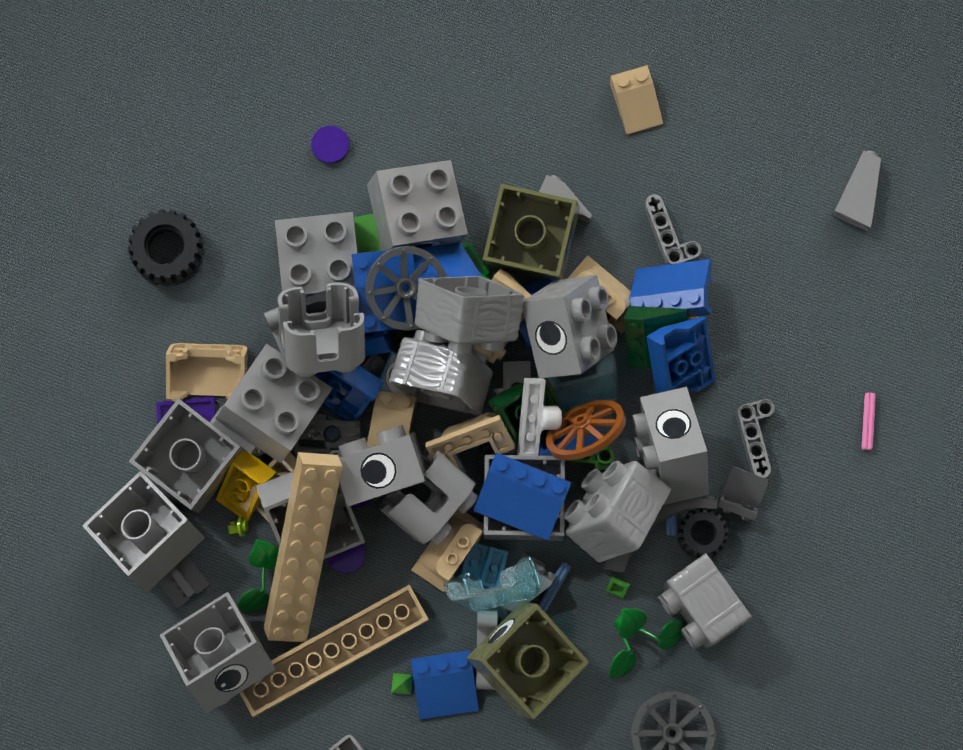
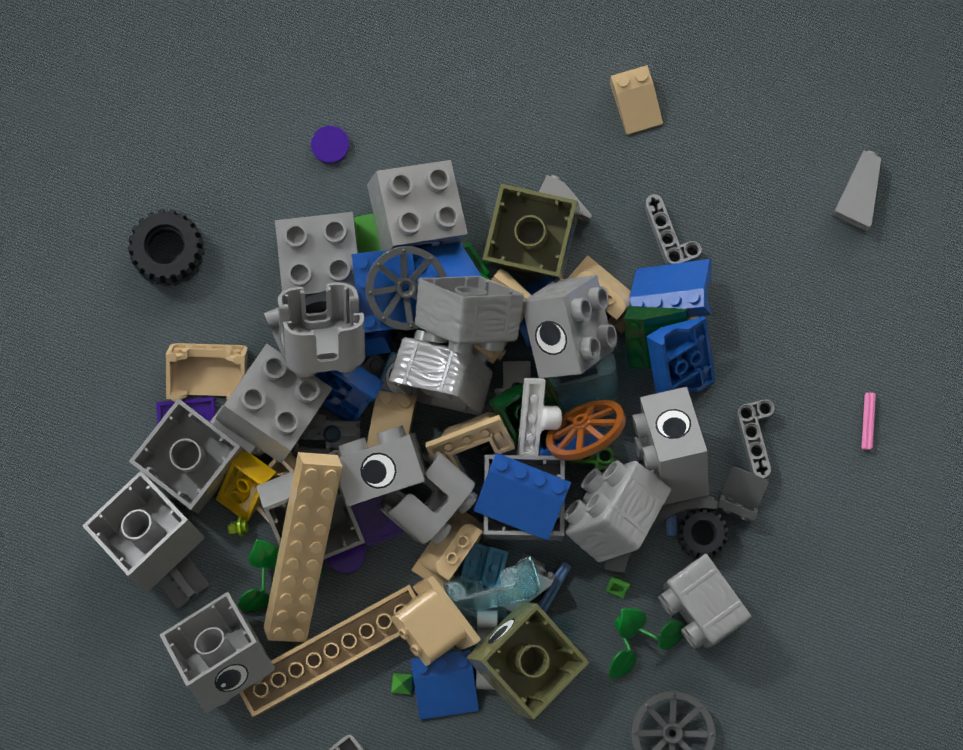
none -> dark purple tile [351,493,404,547]
none -> tan windscreen [390,575,481,666]

